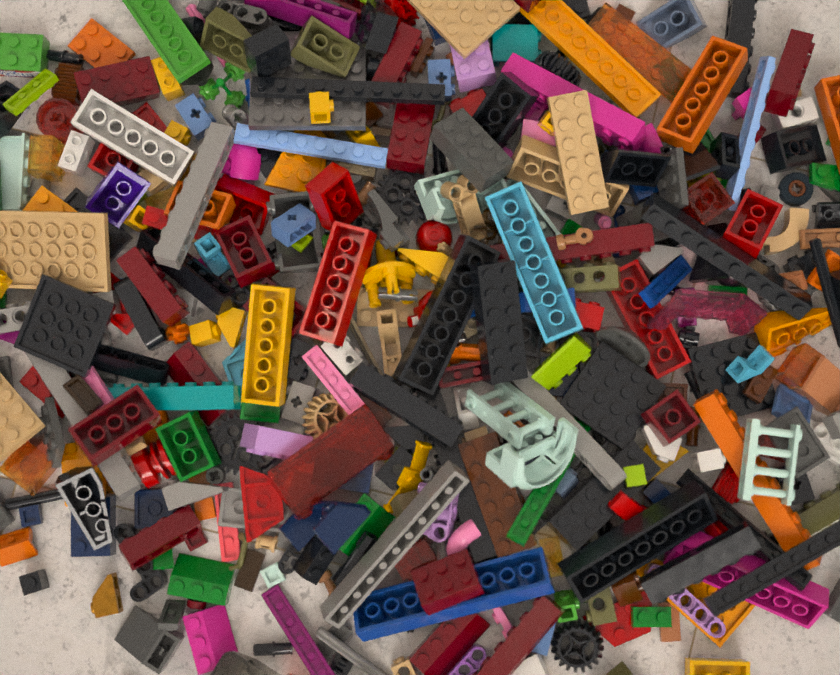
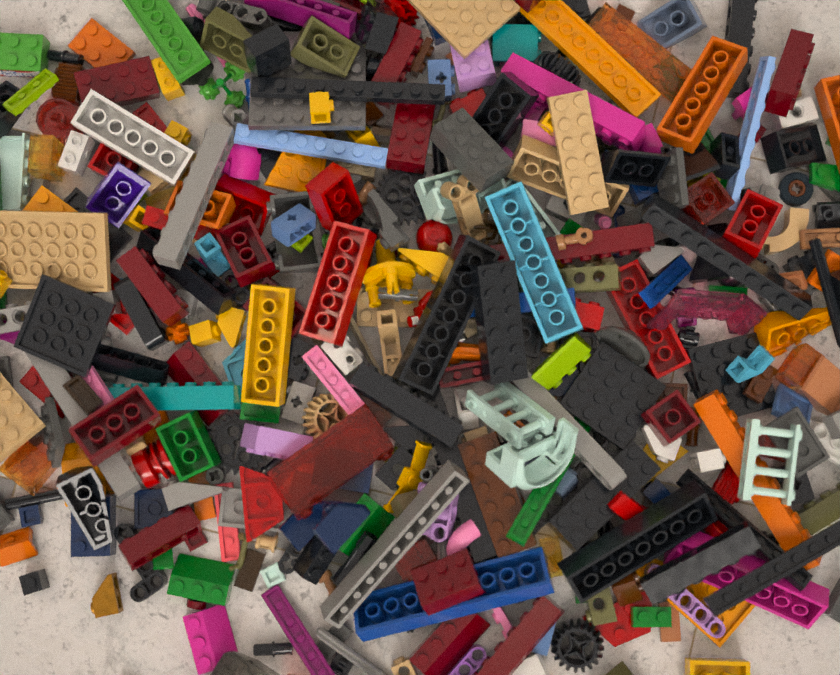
dark grey slope [114,605,185,674] -> none
dark grey plate [158,600,186,631] -> none
medium blue brick [174,93,217,141] -> none
bright green brick [554,590,580,623] -> none
lime tile [622,464,647,488] -> none

